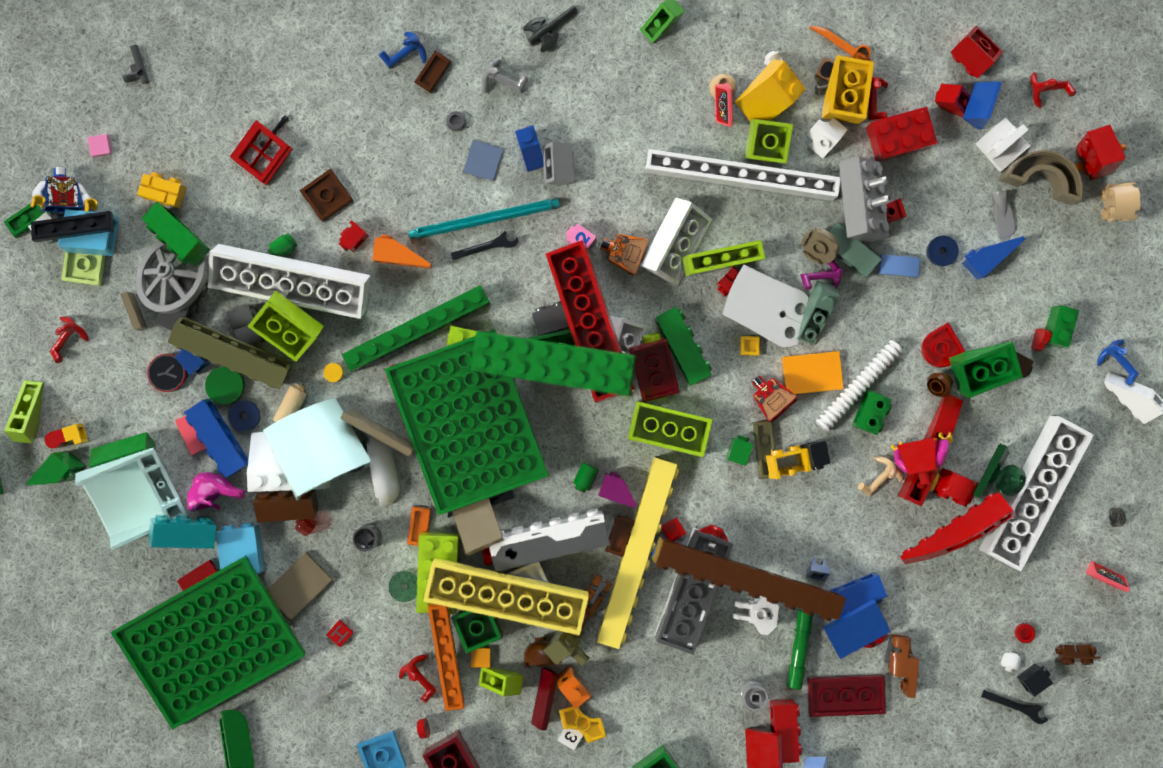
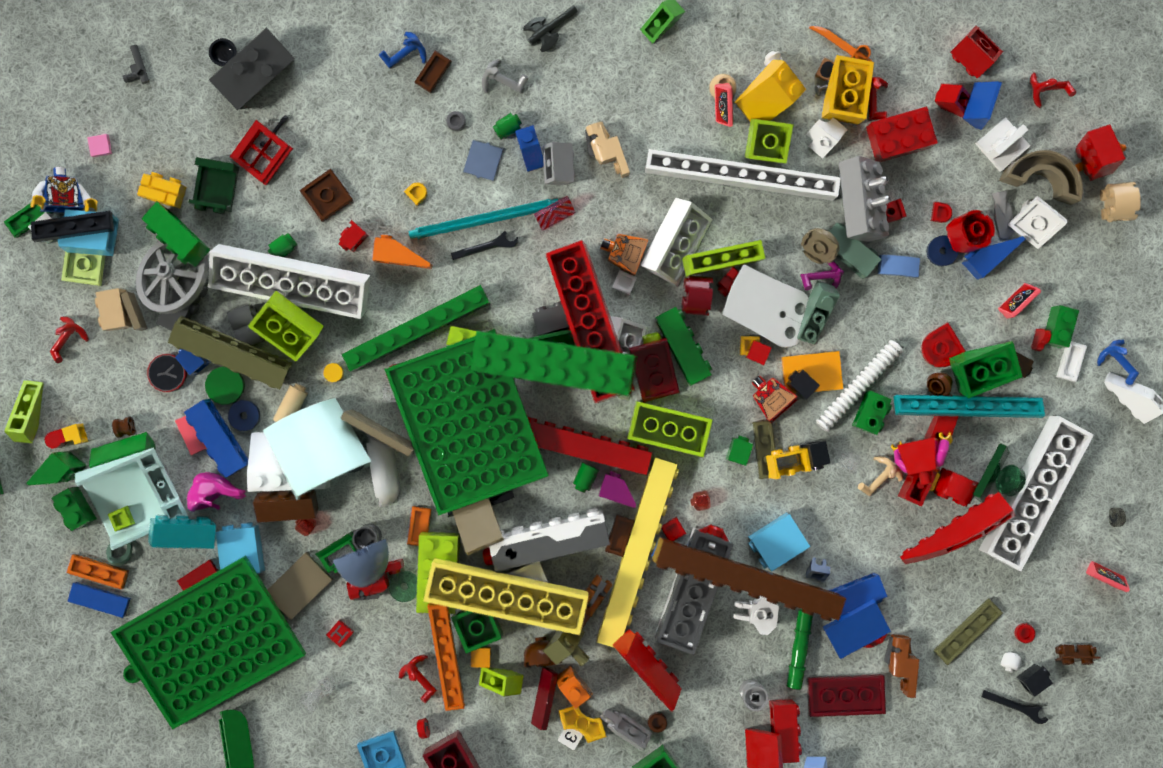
bright pink brick [566,223,596,250] -> none
none -> green brick [52,486,97,531]
none -> orange tile [66,554,129,590]
none -> blue tile [67,582,131,618]
none -> tan brick [95,288,132,331]
none -> sand green piece [106,542,133,566]
none -> lime tile [108,506,135,532]
none -> reddish brown wheel [112,416,136,438]
none -> green plate [123,664,140,683]
none -> dark green panel [188,157,239,214]
none -> dark grey brick [209,27,295,111]
none -> black piece [209,38,237,67]
none -> green window [315,531,358,573]
none -> sand blue brick [333,539,389,588]
none -> red plate [347,558,405,601]
none -> yellow tile [404,182,427,206]
none -> green brick [492,112,522,140]
none -> red brick [527,416,652,475]
none -> clear pink tile [534,196,576,231]
none -> tan plate [585,122,630,178]
none -> light grey hinge [600,709,653,751]
none -> white tile [612,270,637,295]
none -> red slope [612,629,682,712]
none -> reddish brown tile [648,712,667,733]
none -> dark red brick [681,275,713,316]
none -> clear red piece [691,491,711,511]
none -> red tile [746,340,771,365]
none -> medium azure brick [748,512,810,572]
none -> black brick [786,370,820,400]
none -> teal tile [893,395,1045,418]
none -> red tile [931,202,953,223]
none -> olive tile [933,598,1003,665]
none -> red brick [946,210,995,253]
none -> slope [998,283,1041,318]
none -> white bracket [1008,196,1068,249]
none -> white tile [1056,341,1087,382]

